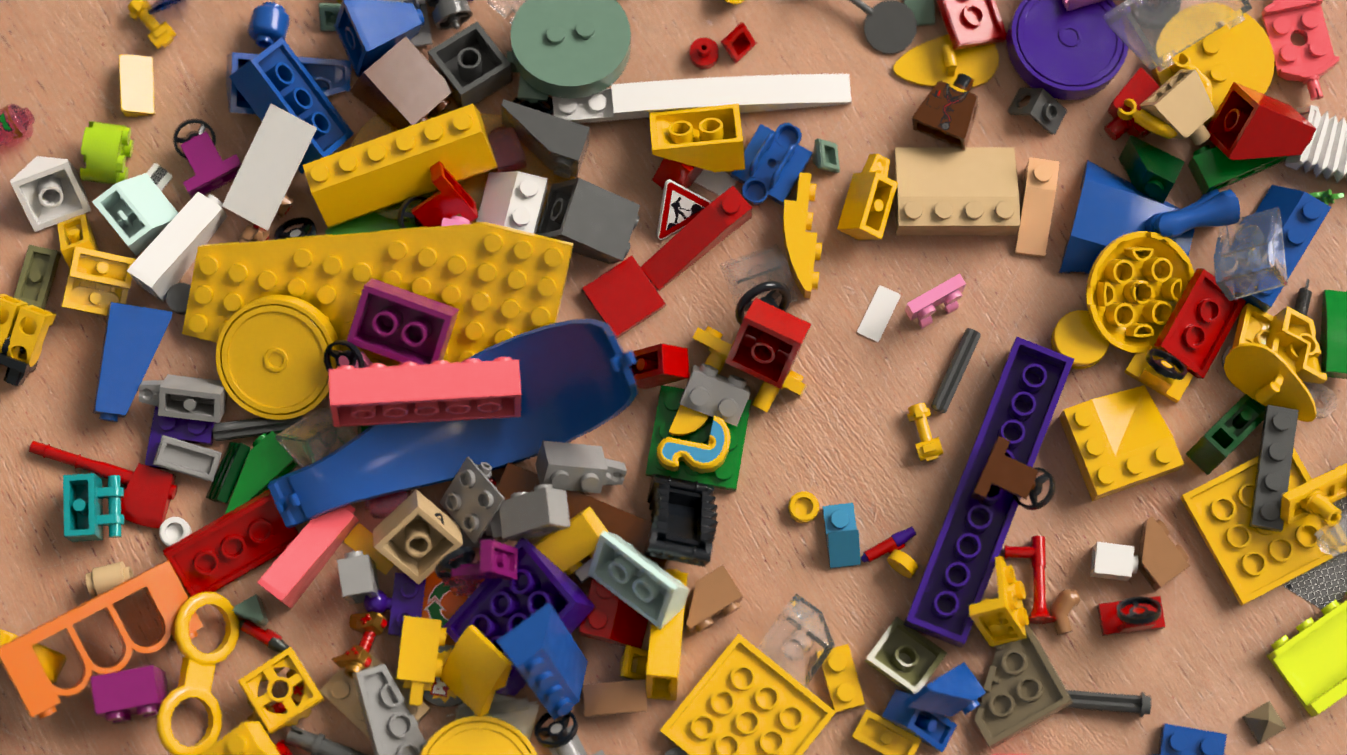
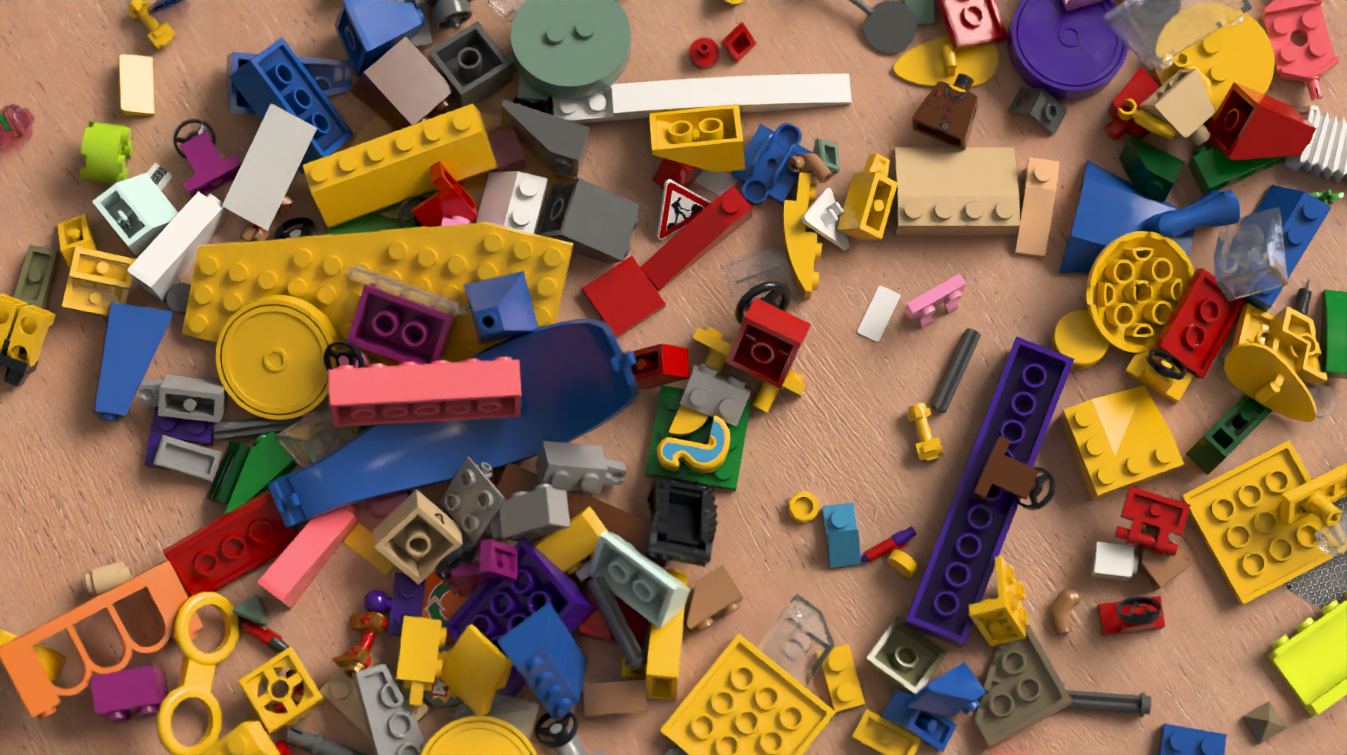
white slope [10,156,91,232] -> none
red piece [29,441,178,529] -> none
teal brick [63,473,124,542] -> none
white tile [159,517,192,547] -> none
blue head [248,2,290,48] -> none
sand green slope [319,3,342,31] -> none
light grey brick [337,551,380,605] -> none
red piece [1004,536,1057,624] -> none
dark grey plate [1249,405,1298,532] -> none
none -> clear windscreen [346,265,470,317]
none -> blue slope [464,271,539,344]
none -> dark grey axle [587,576,648,671]
none -> medium nougat arm [787,153,833,183]
none -> white piece [802,187,850,251]
none -> red plate [1114,486,1191,556]

